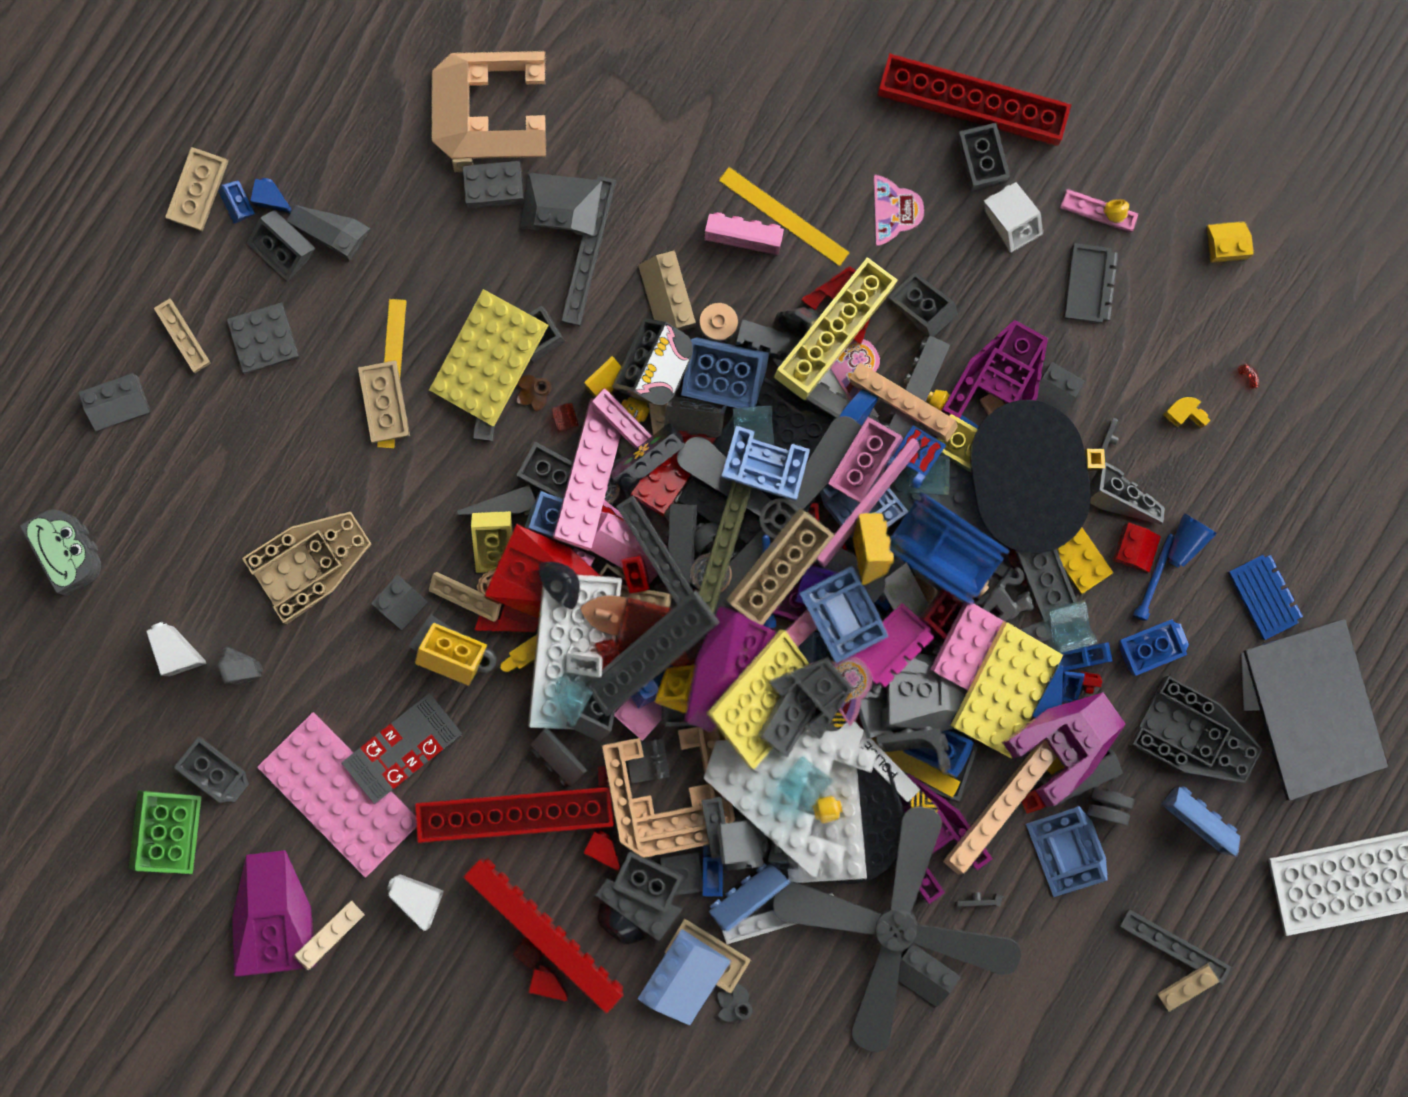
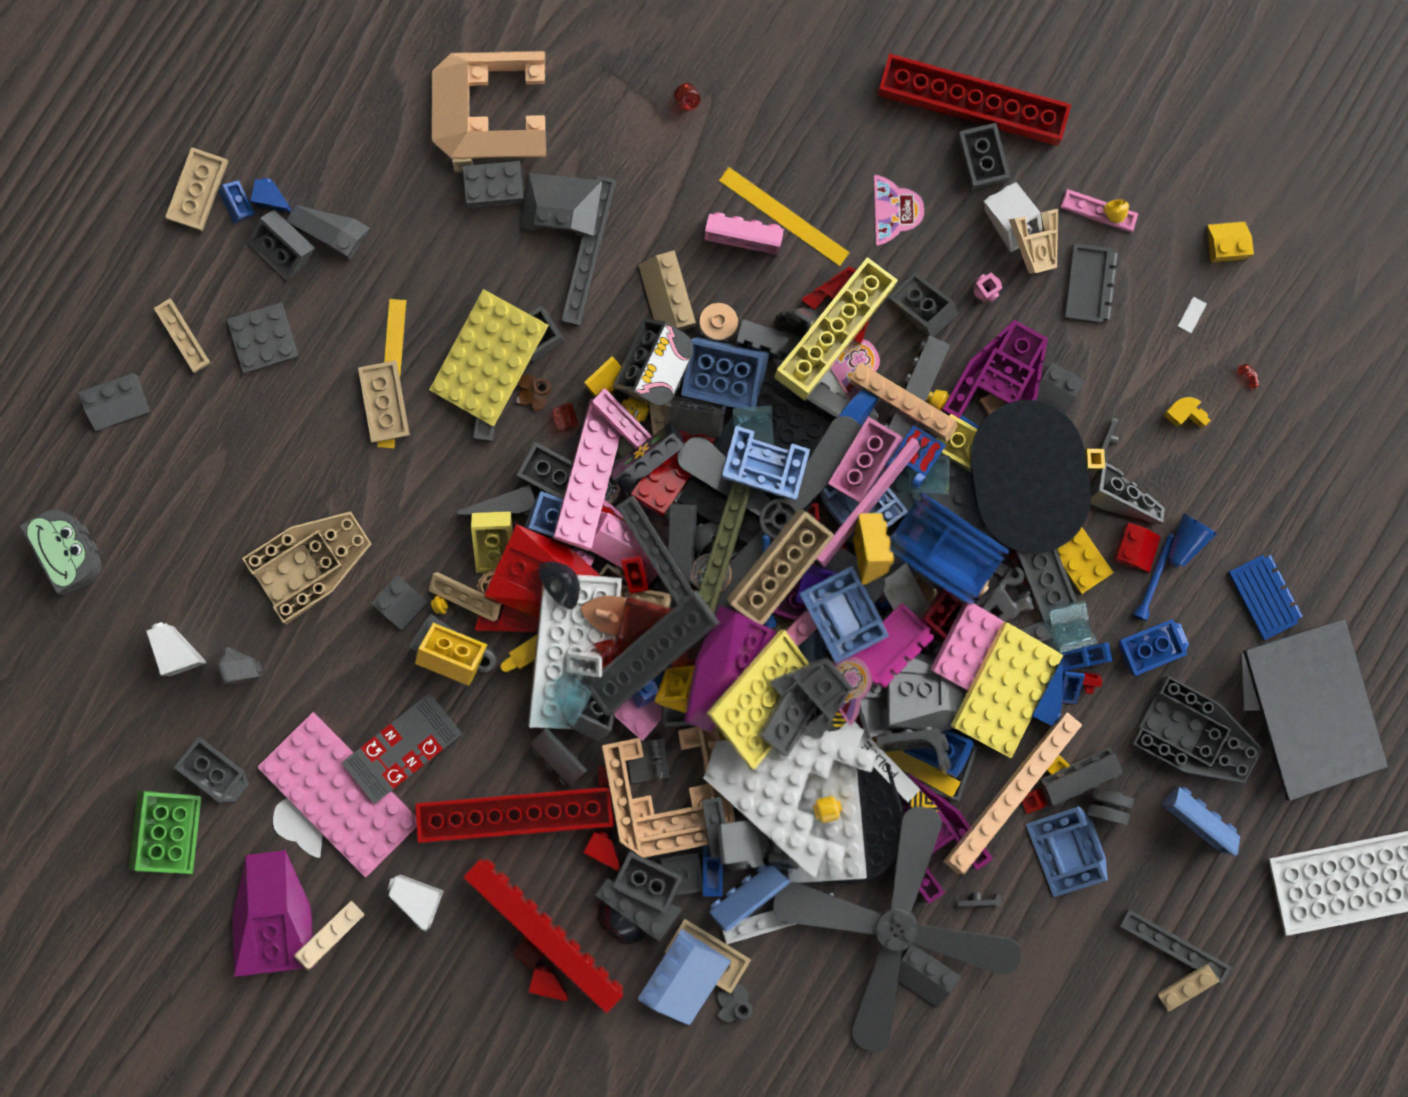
clear light blue slope [777,756,834,812] -> none
magenta wedge [1002,692,1126,807] -> none
none -> white sticker [273,798,322,858]
none -> yellow plate [431,596,448,614]
none -> clear red head [674,83,701,111]
none -> bright pink brick [973,272,1002,303]
none -> tan wing [1009,209,1058,274]
none -> white sticker [1178,297,1207,333]

